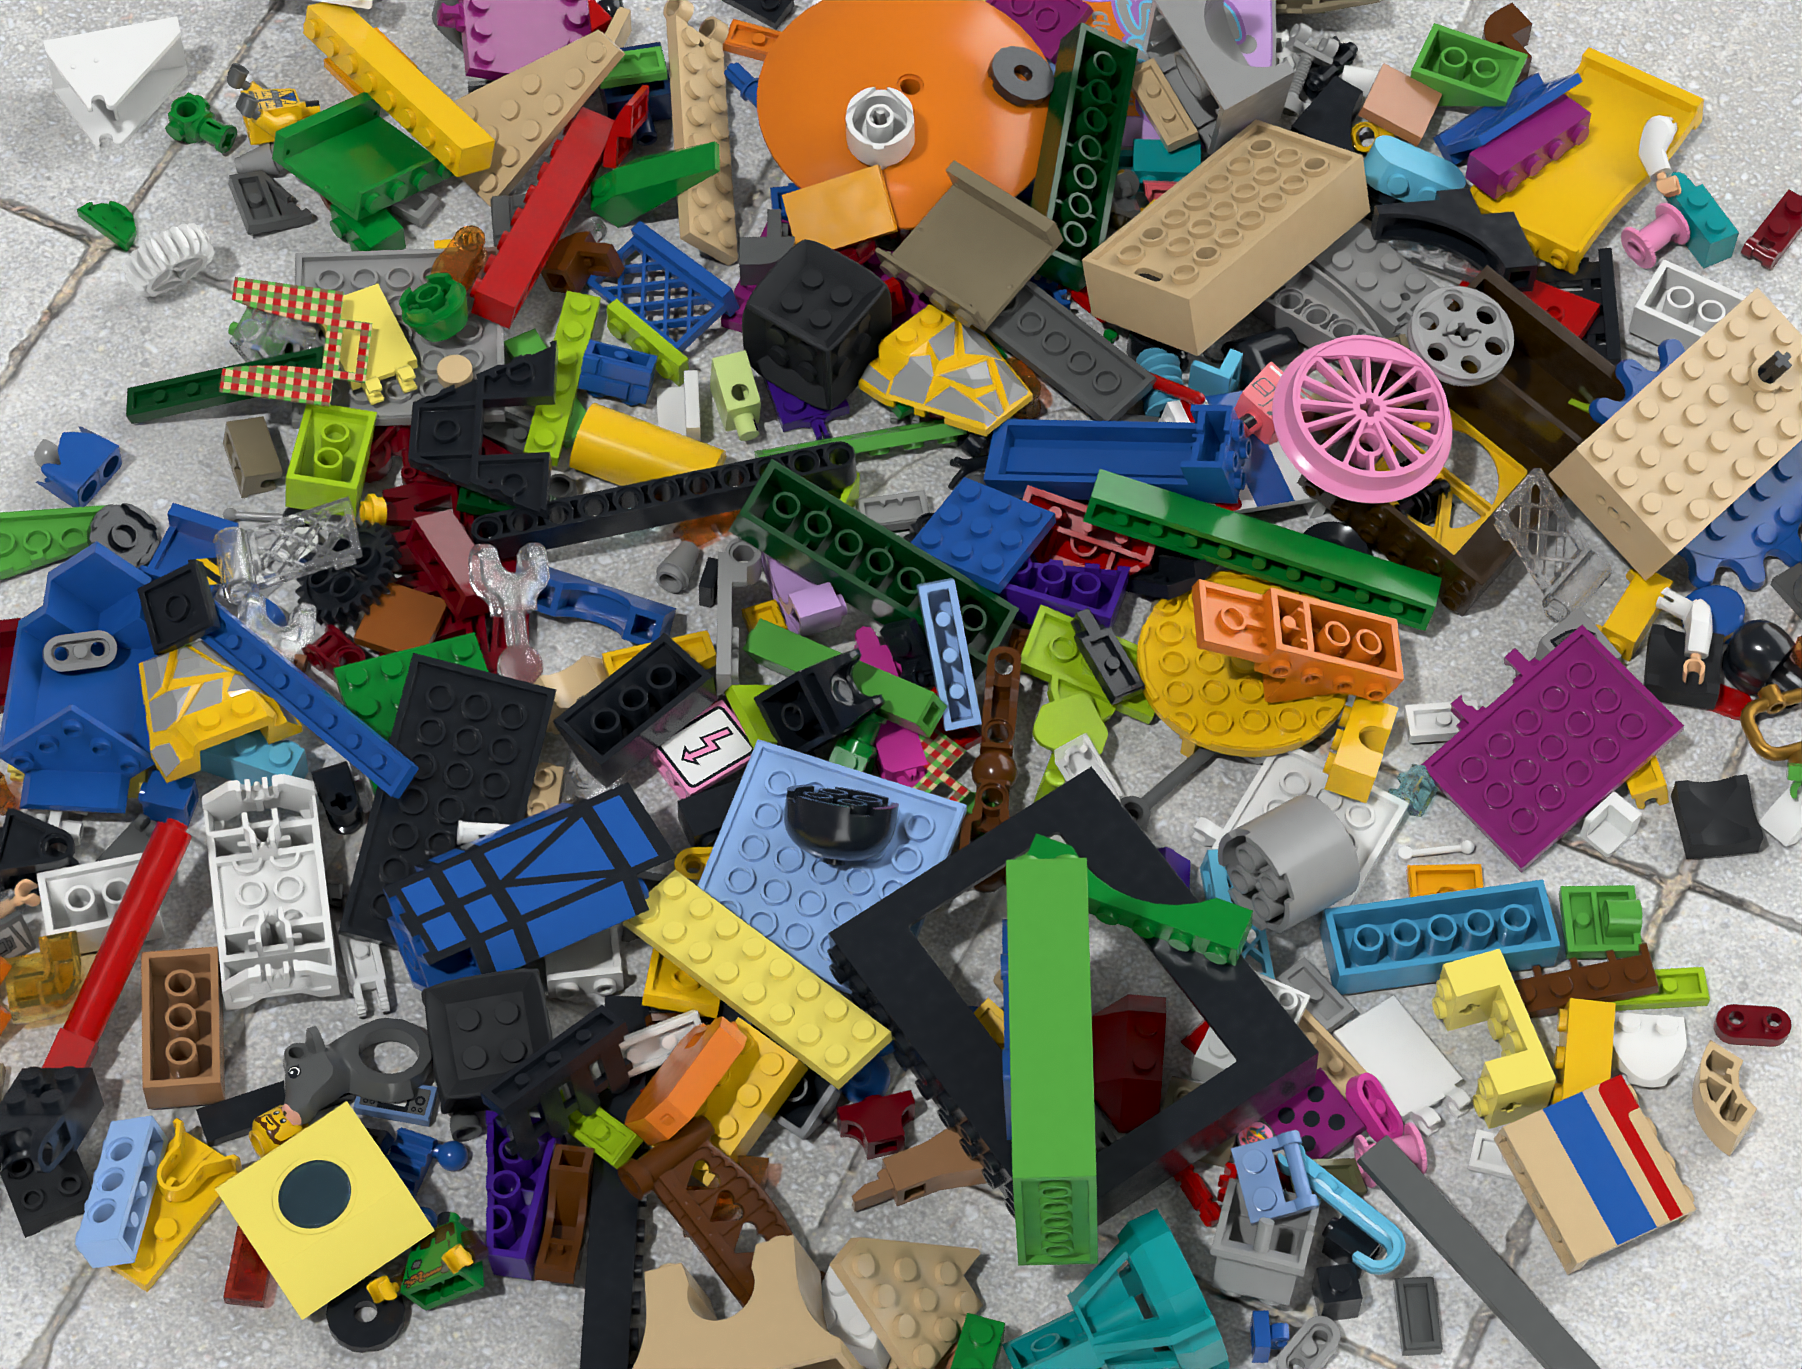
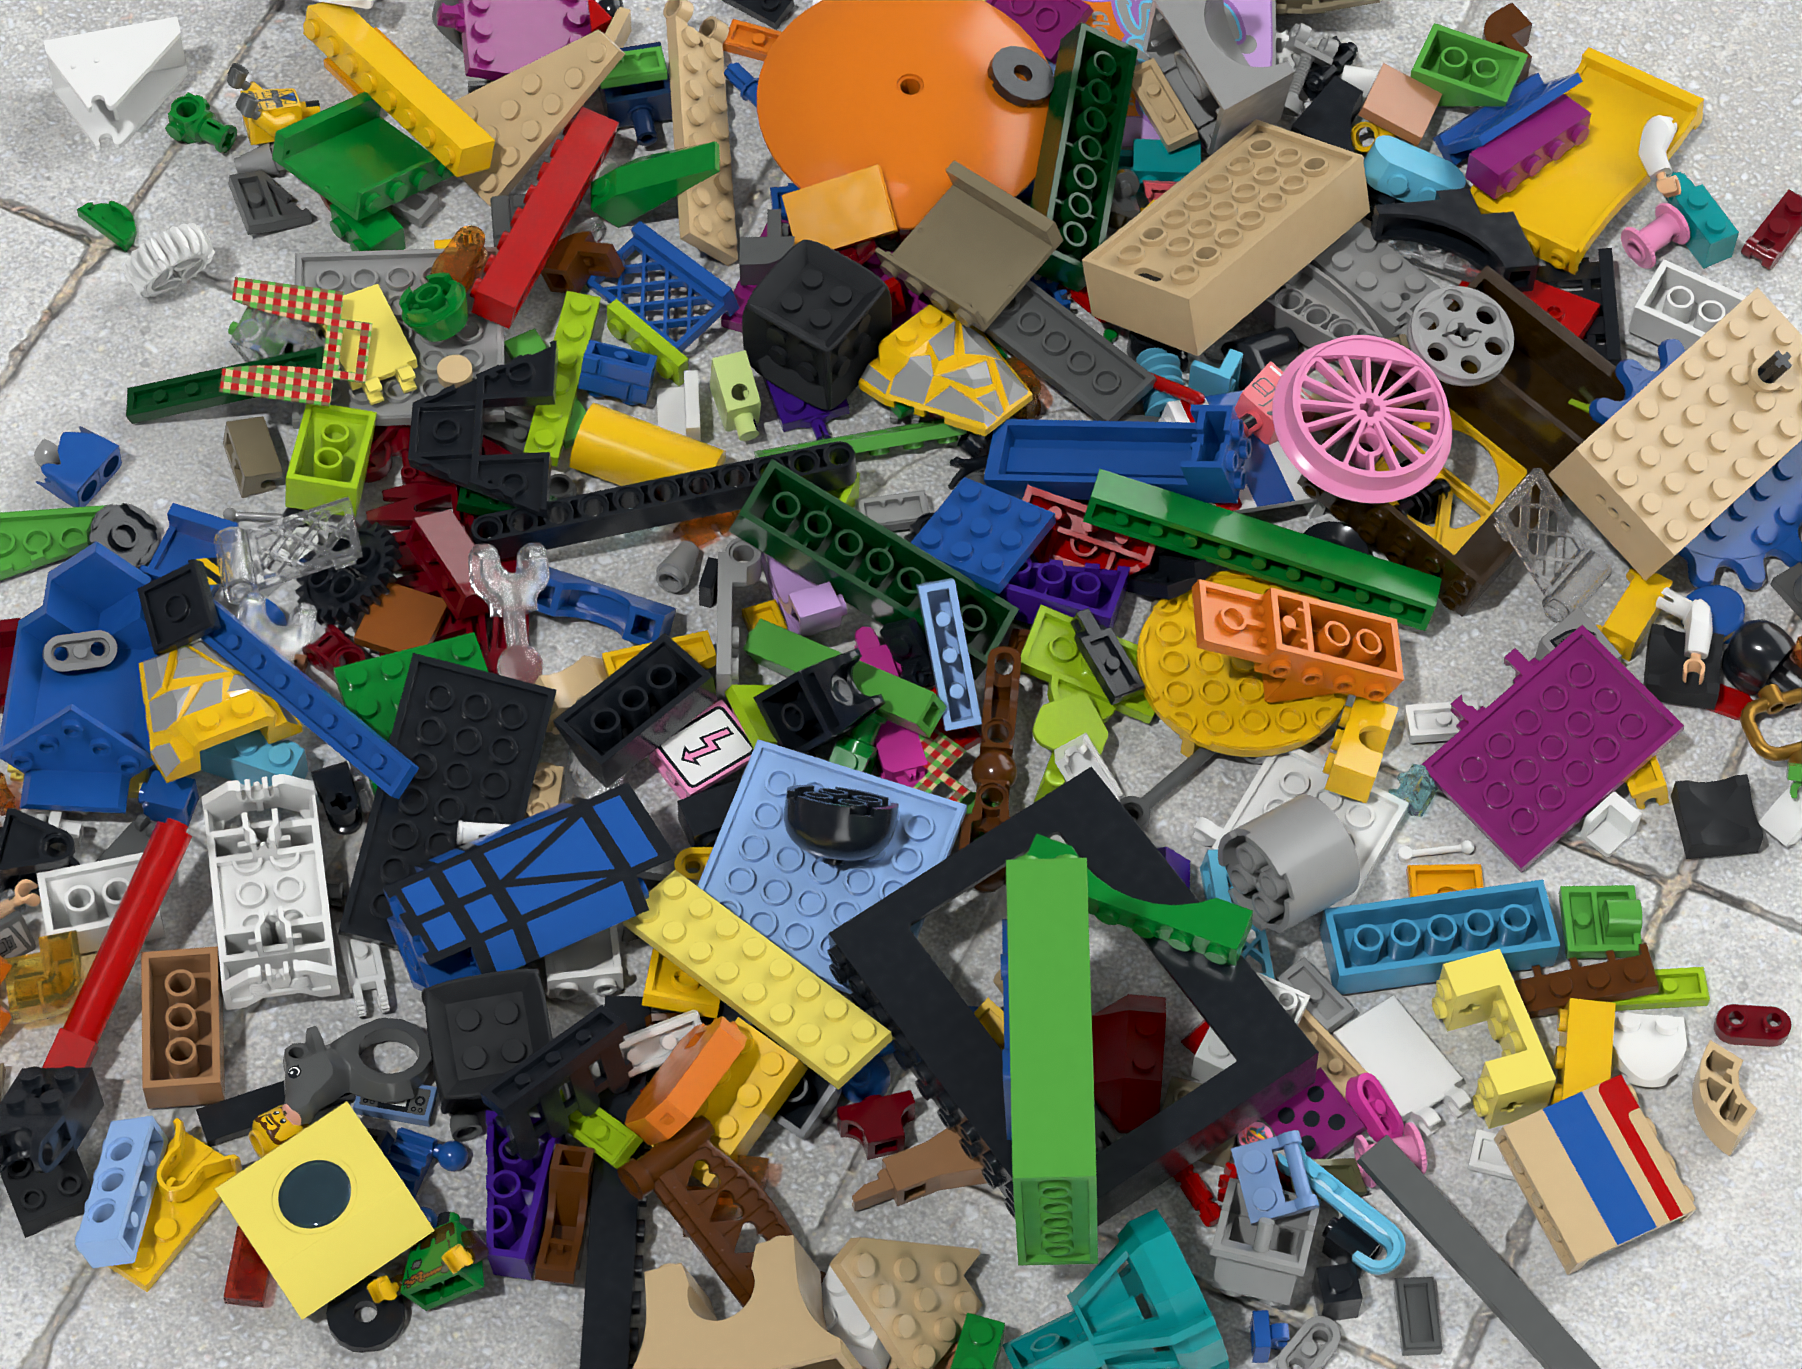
yellow plate [359,494,387,526] -> none
red slope [603,85,649,169] -> none
white brick [845,87,915,170] -> none

